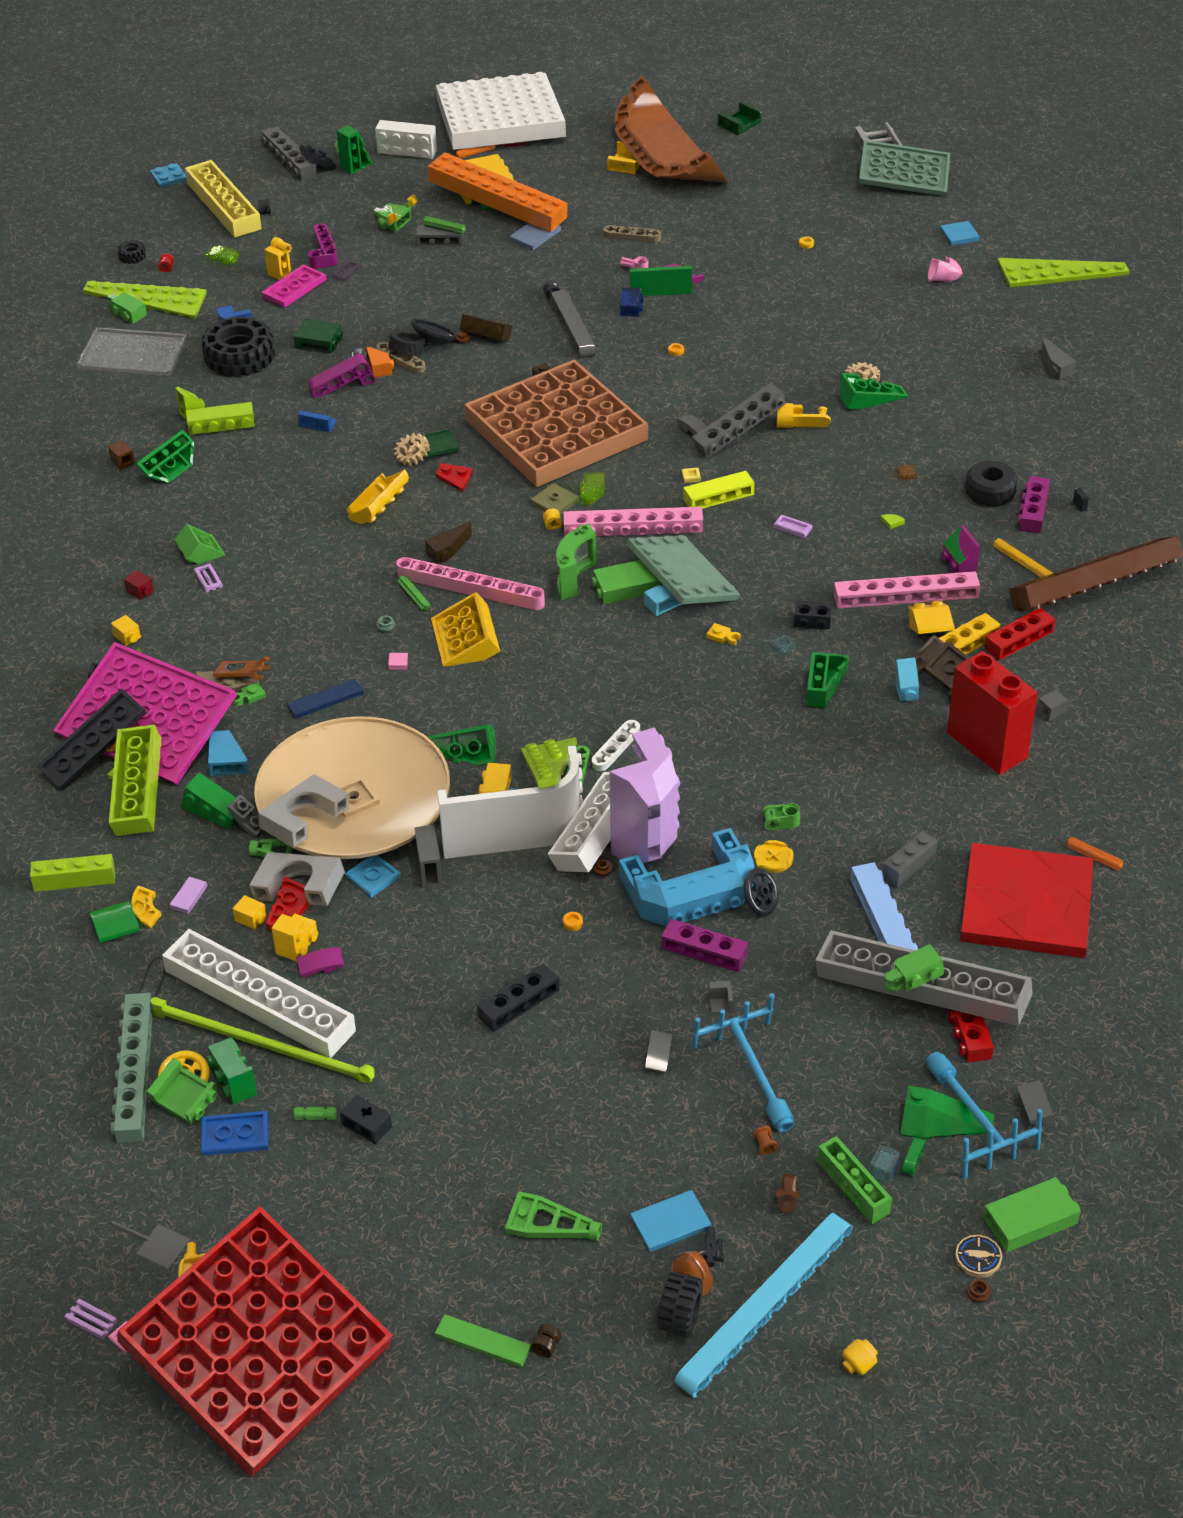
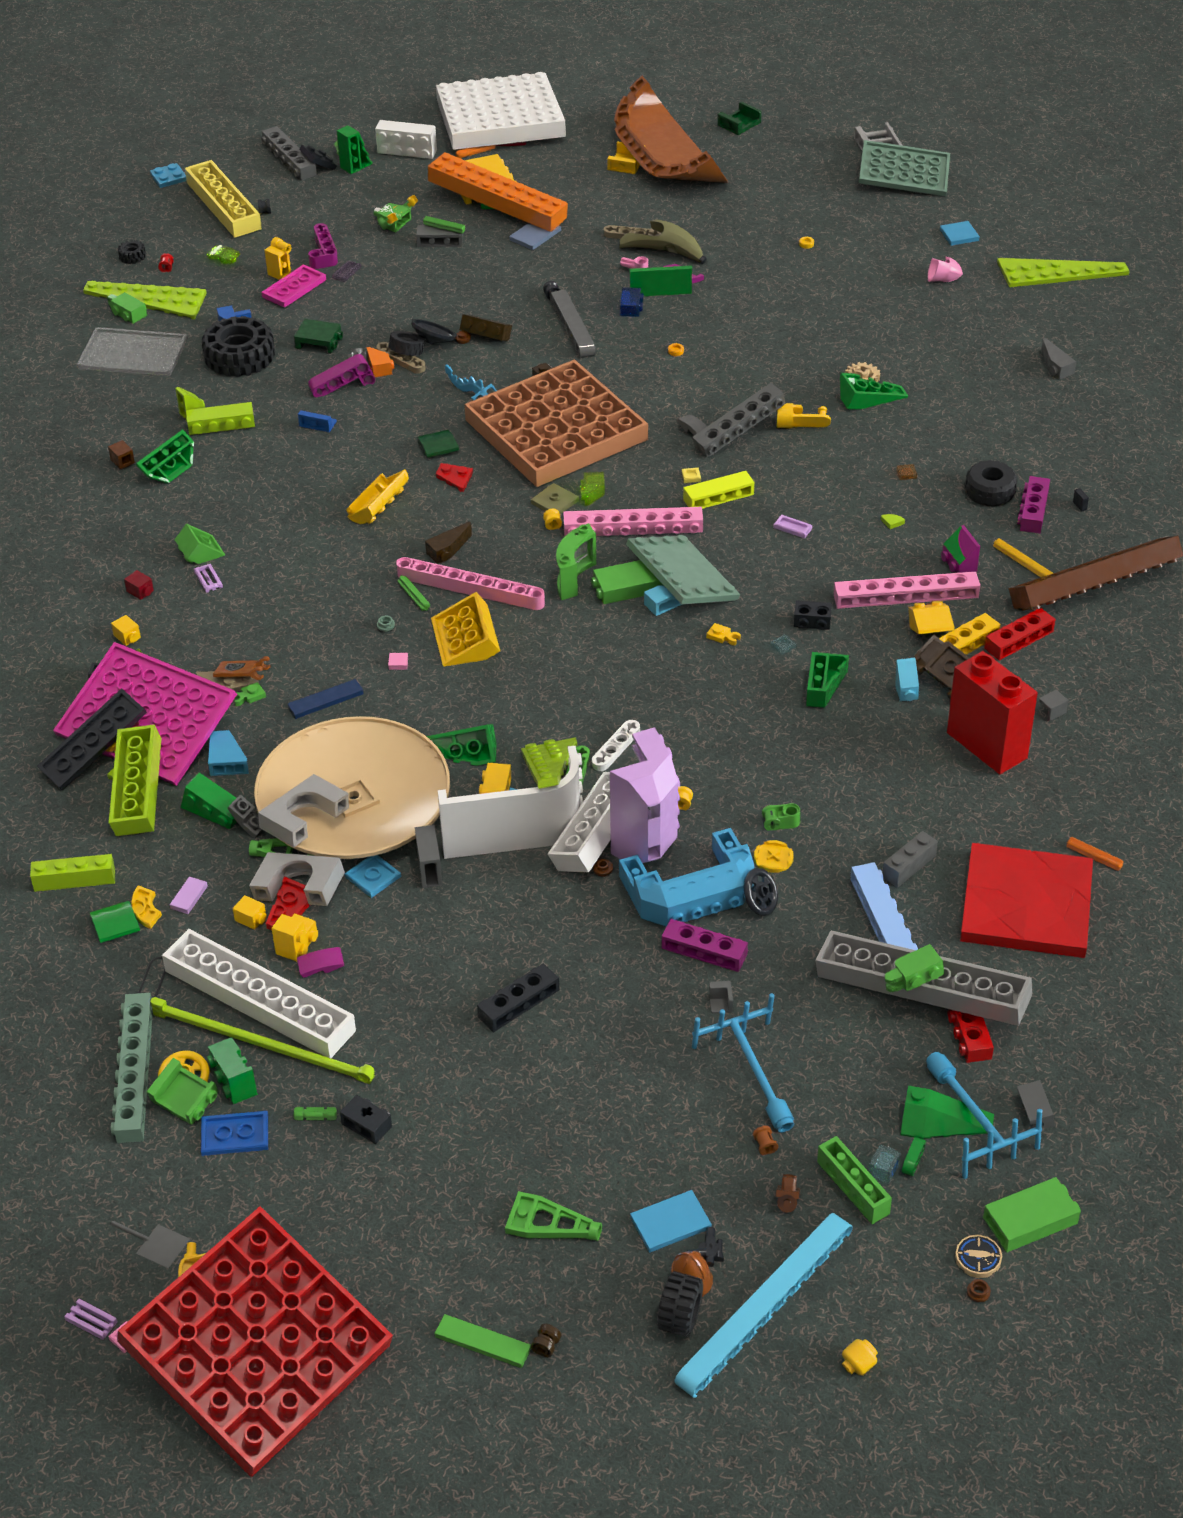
tan gear [394,433,430,466] -> none
light orange tile [563,912,583,931] -> none
dark grey slope [644,1030,672,1074] -> none
none -> dark azure piece [445,364,497,400]
none -> olive piece [619,220,707,264]
none -> yellow wheel [678,786,693,810]

